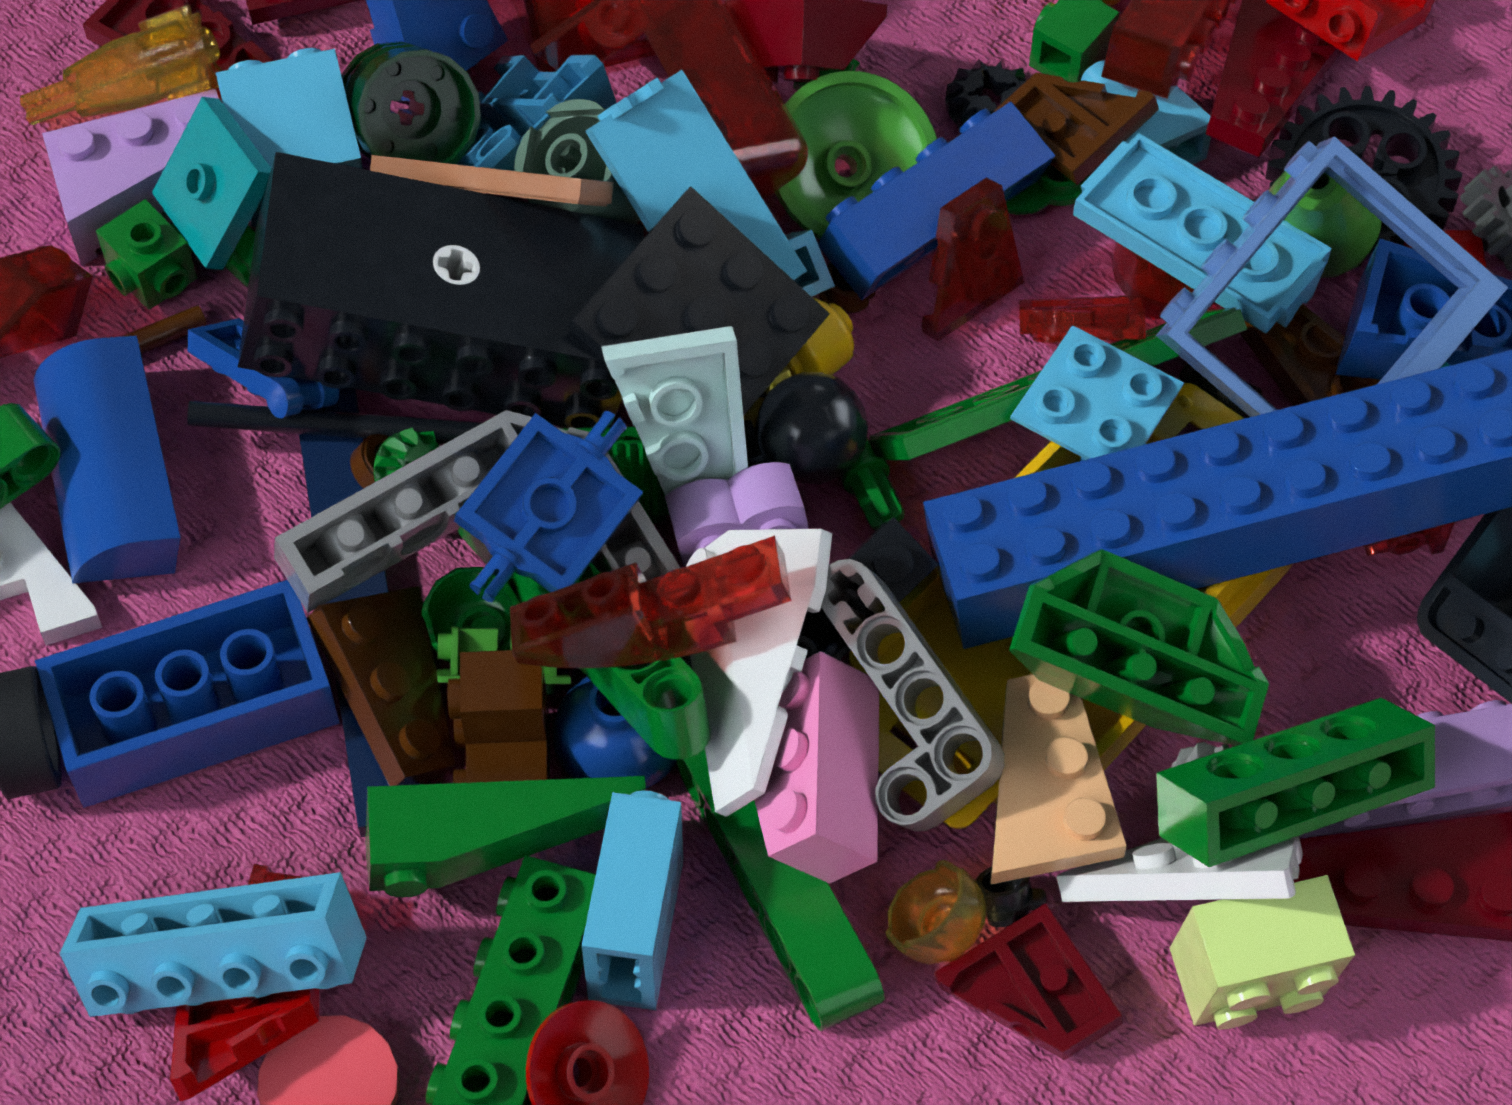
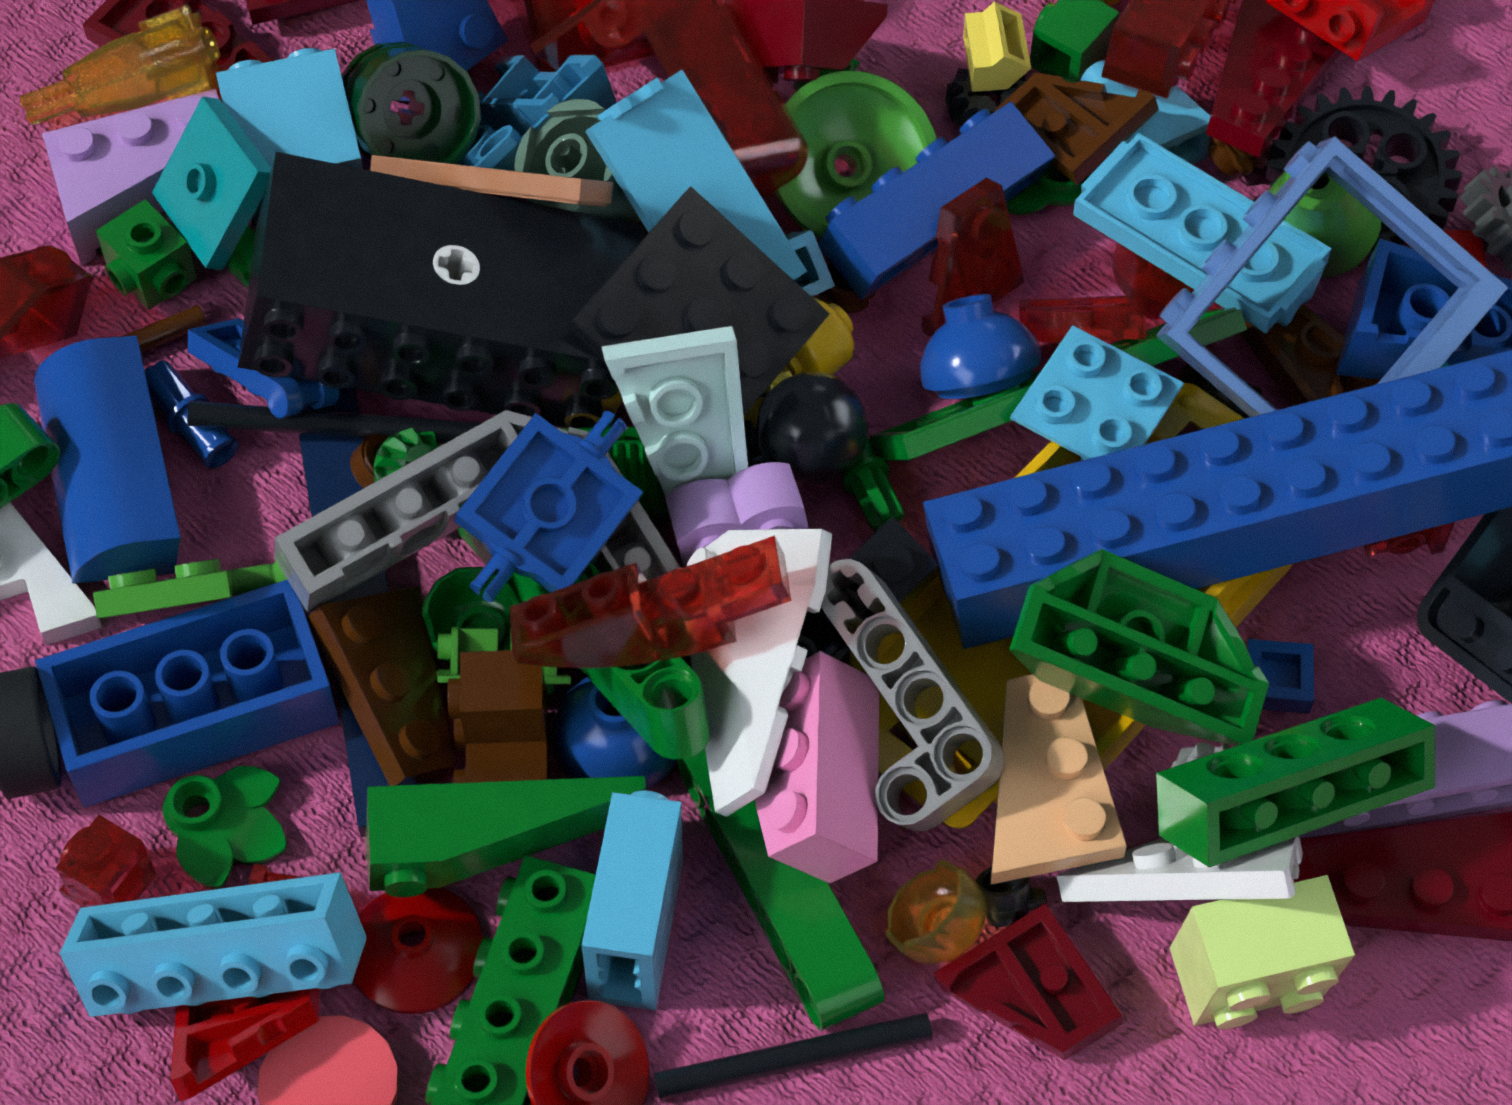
none -> clear red brick [55,815,157,908]
none -> bright green plate [93,558,287,619]
none -> blue axle [144,360,239,469]
none -> green plate [163,766,287,889]
none -> red dish [353,888,483,1014]
none -> black bar [653,1013,932,1101]
none -> blue piece [920,294,1043,399]
none -> light yellow piece [963,1,1031,92]
none -> reddish brown plate [1208,137,1268,179]
none -> blue plate [1246,639,1314,714]

